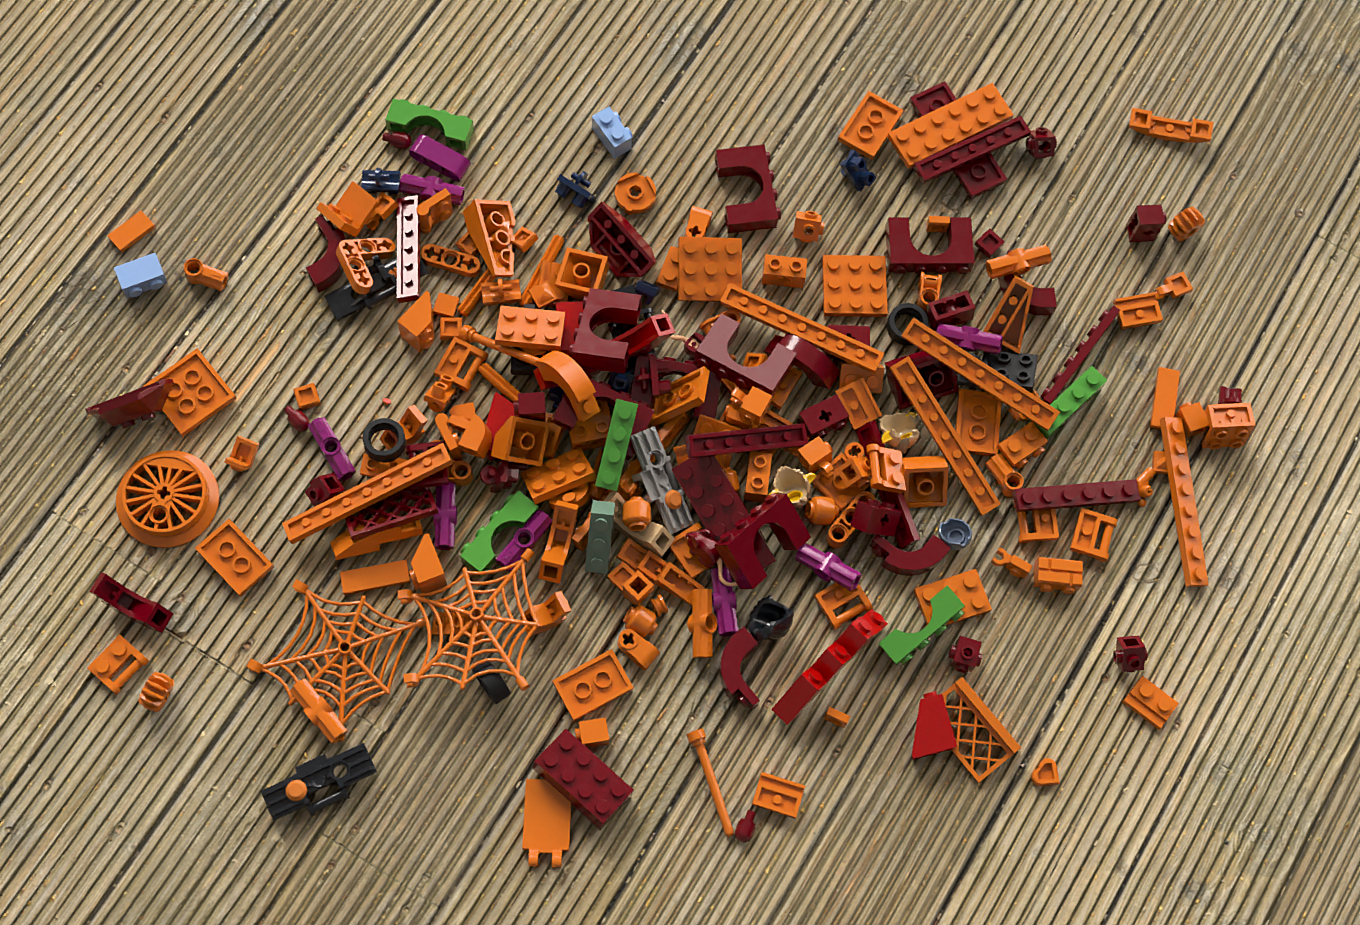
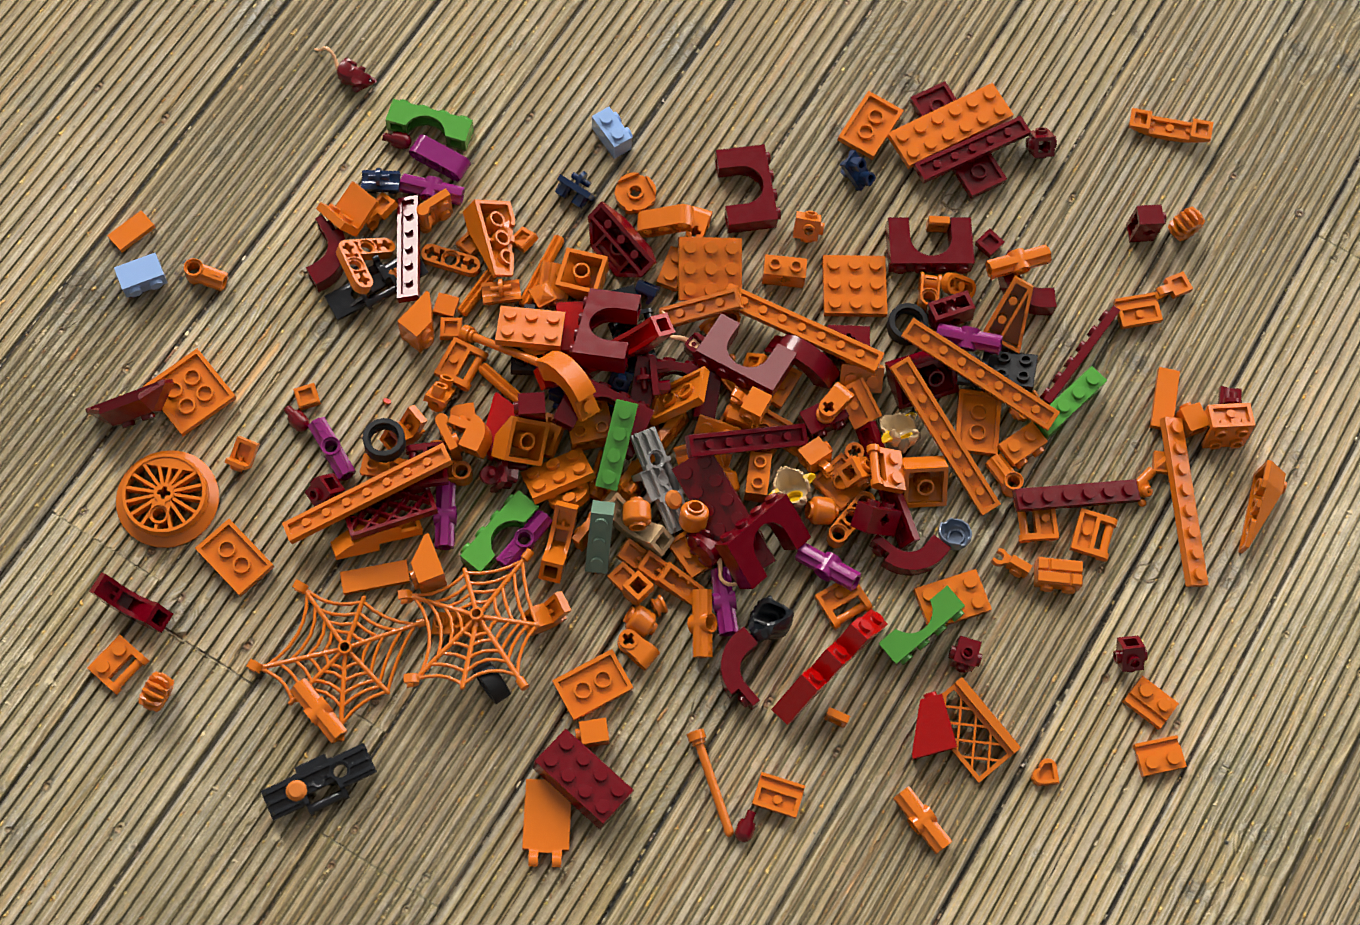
none -> dark red animal [314,46,376,93]
none -> orange beam [637,204,694,238]
none -> orange tile [658,287,744,328]
none -> orange head [678,500,709,533]
none -> orange piece [816,382,855,424]
none -> orange piece [893,786,952,854]
none -> orange plate [941,273,976,298]
none -> orange plate [1132,735,1187,777]
none -> orange wedge [1238,460,1287,553]

